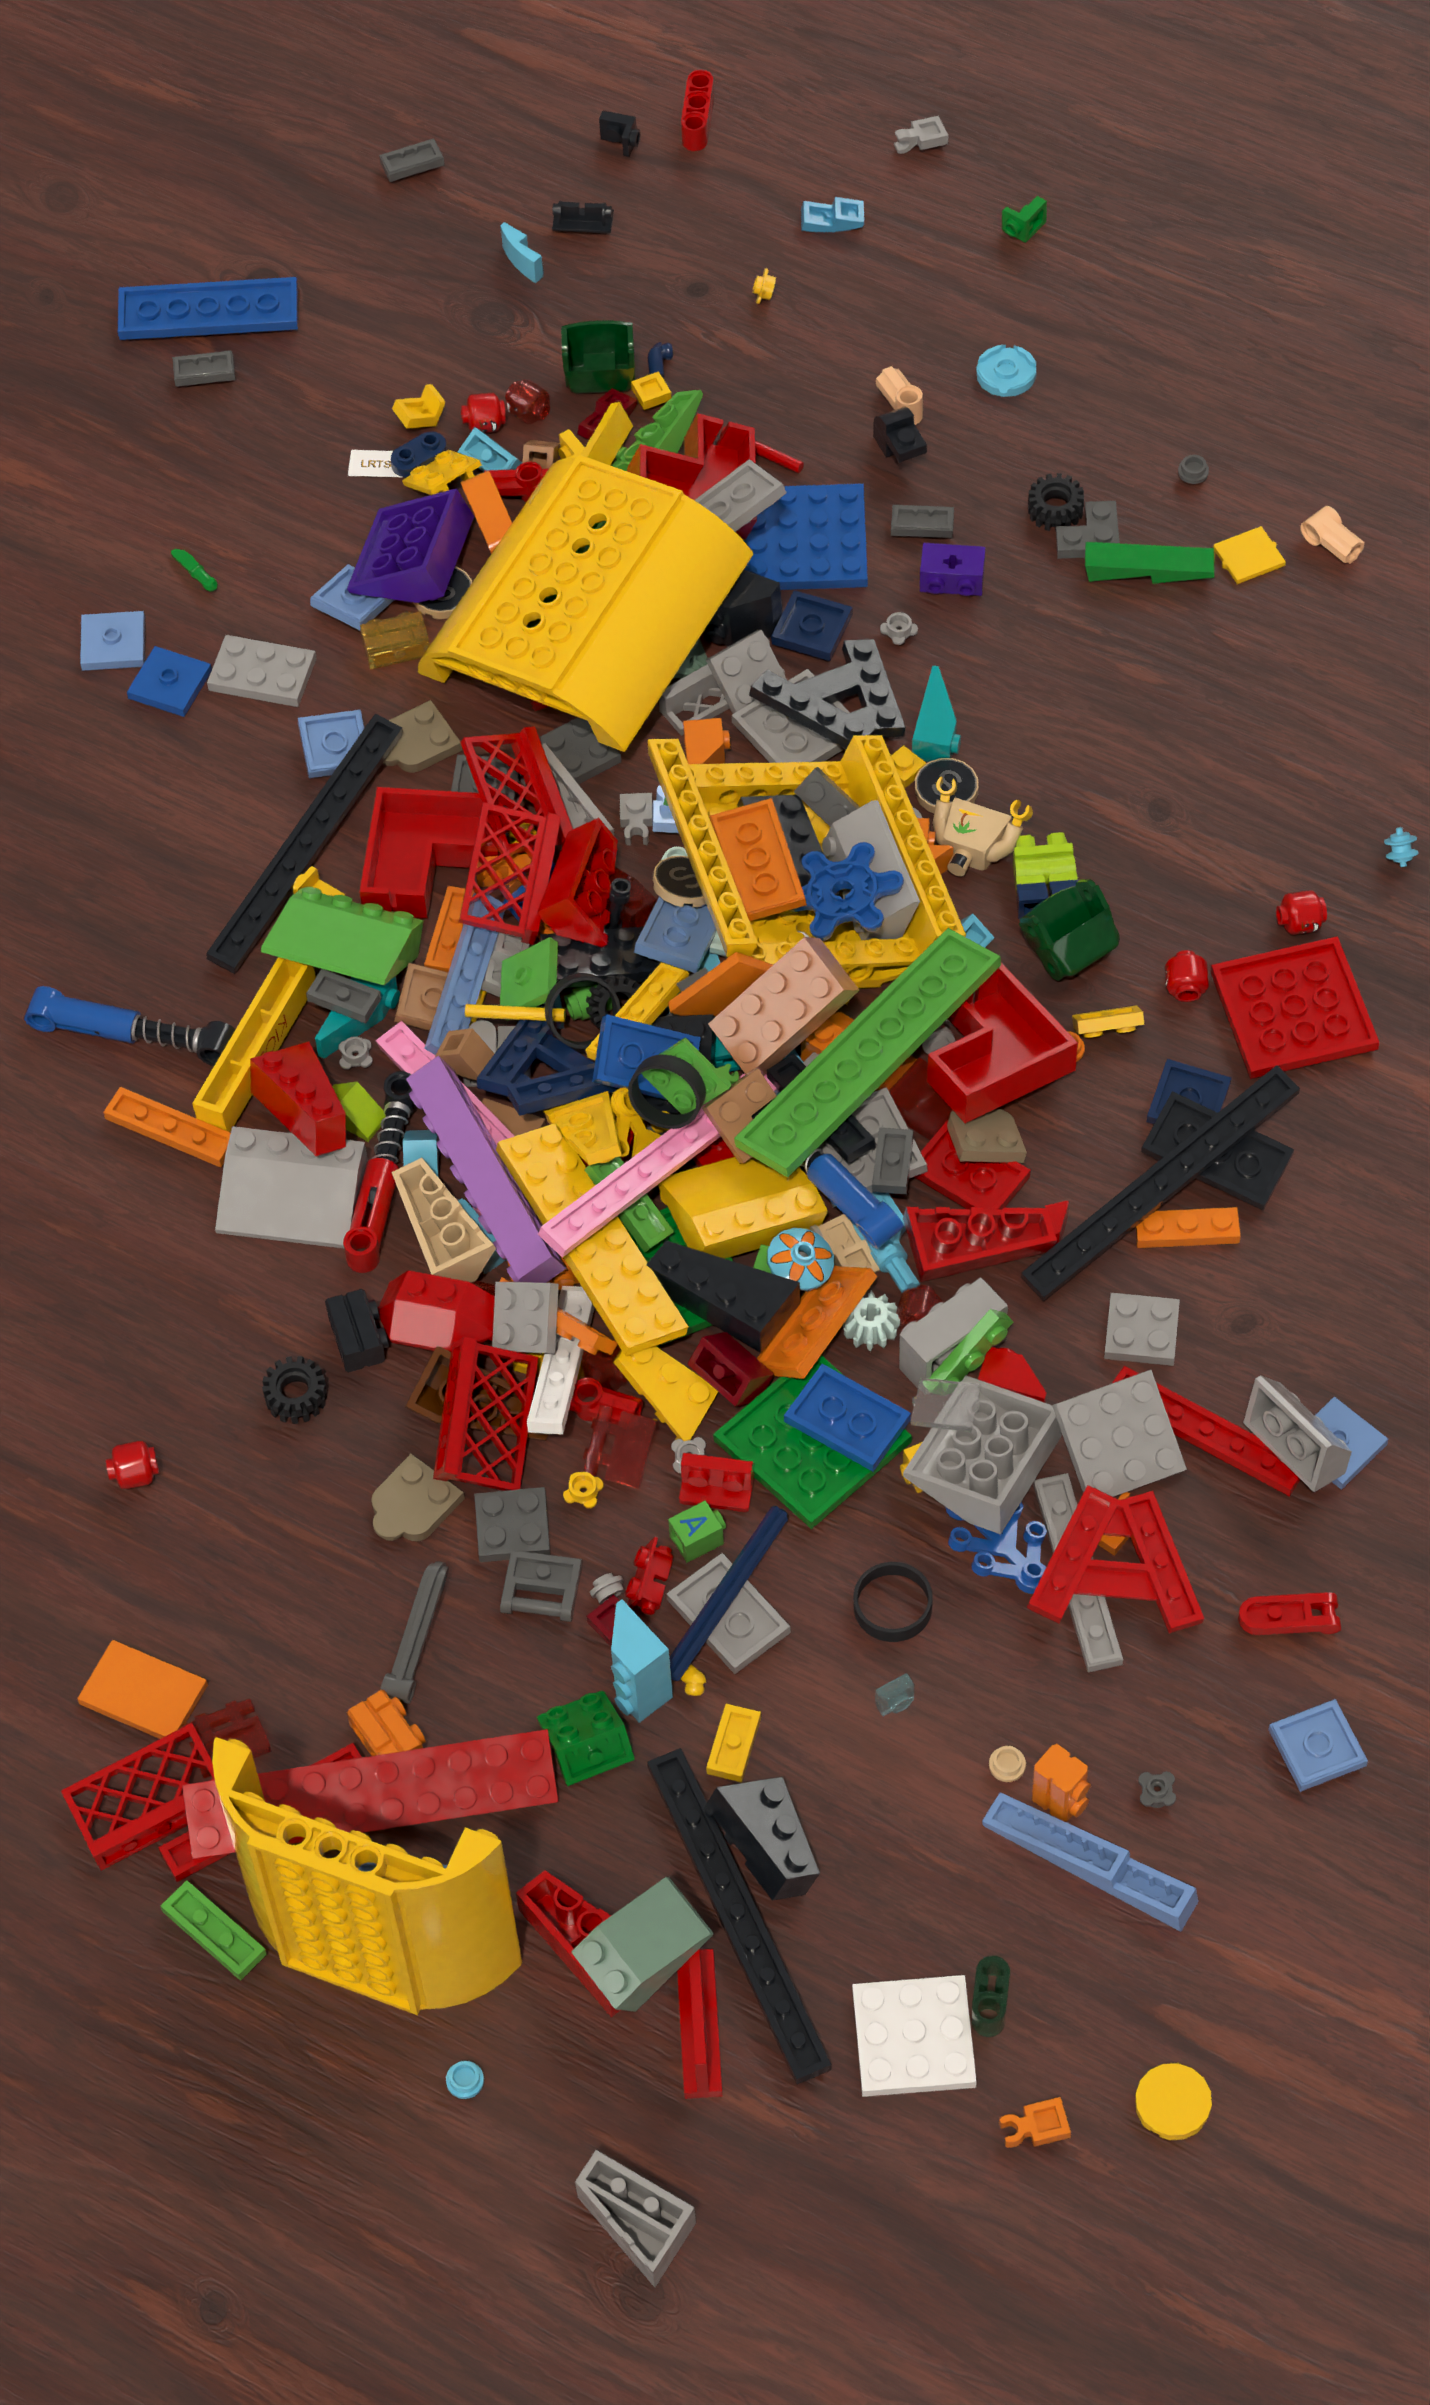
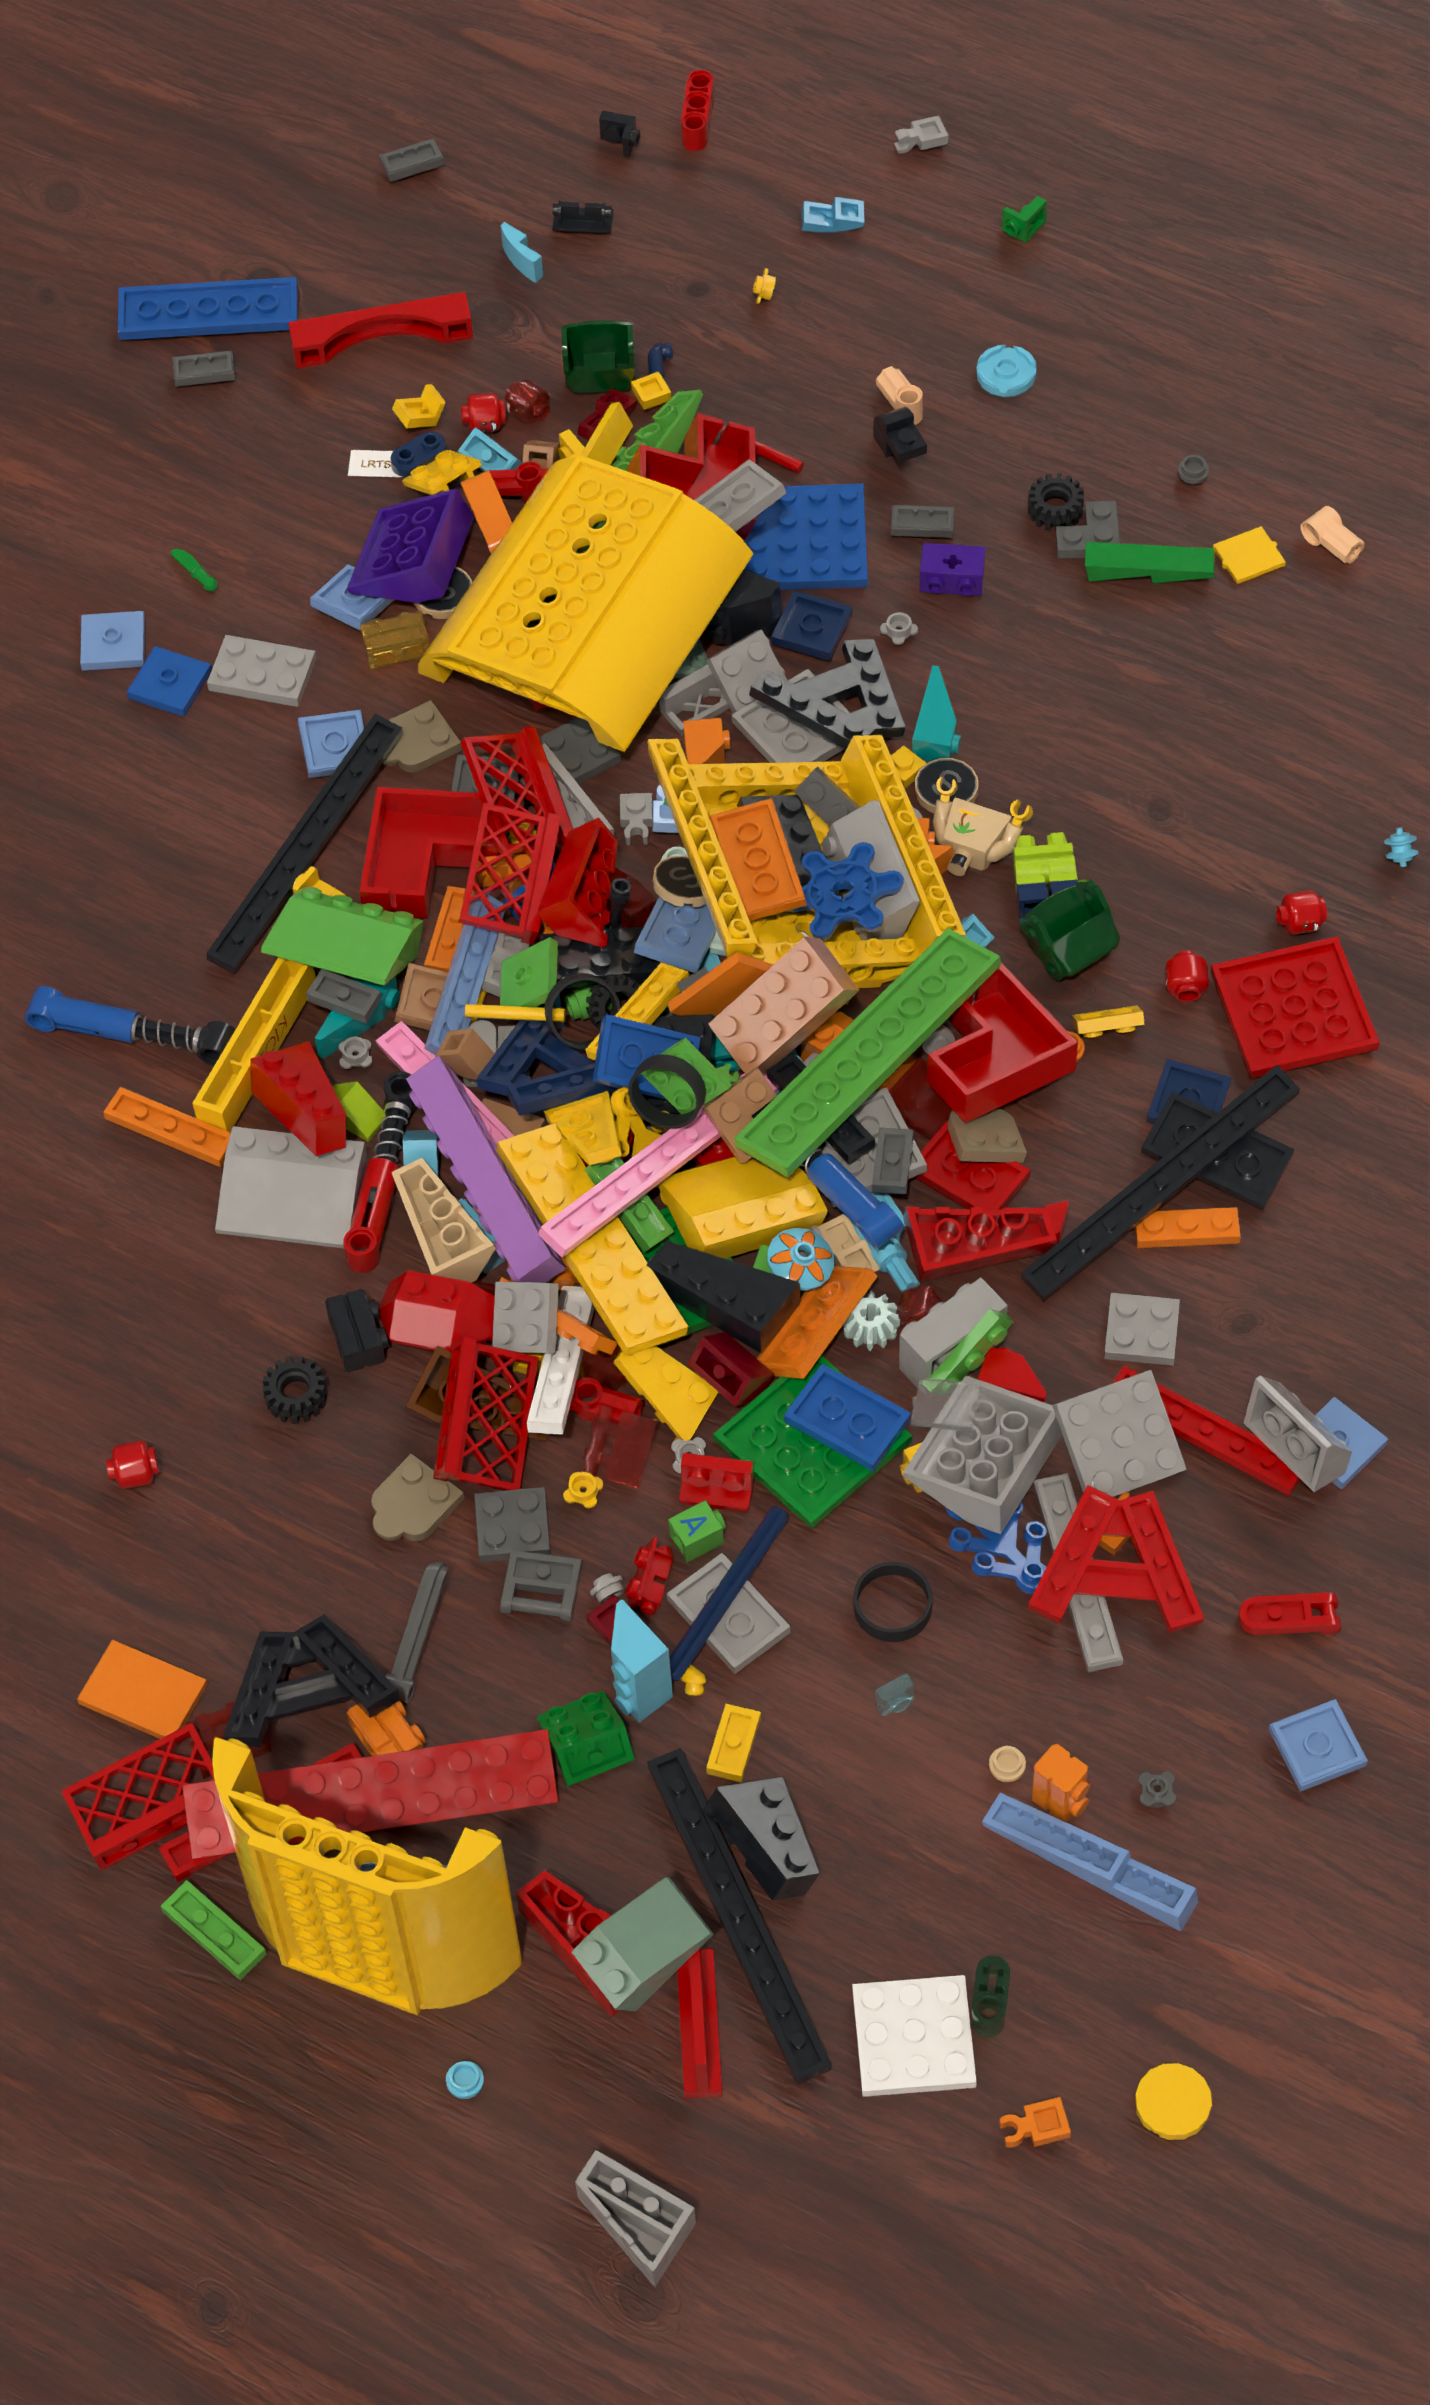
none -> black plate [223,1614,400,1748]
none -> red arch [288,292,474,369]

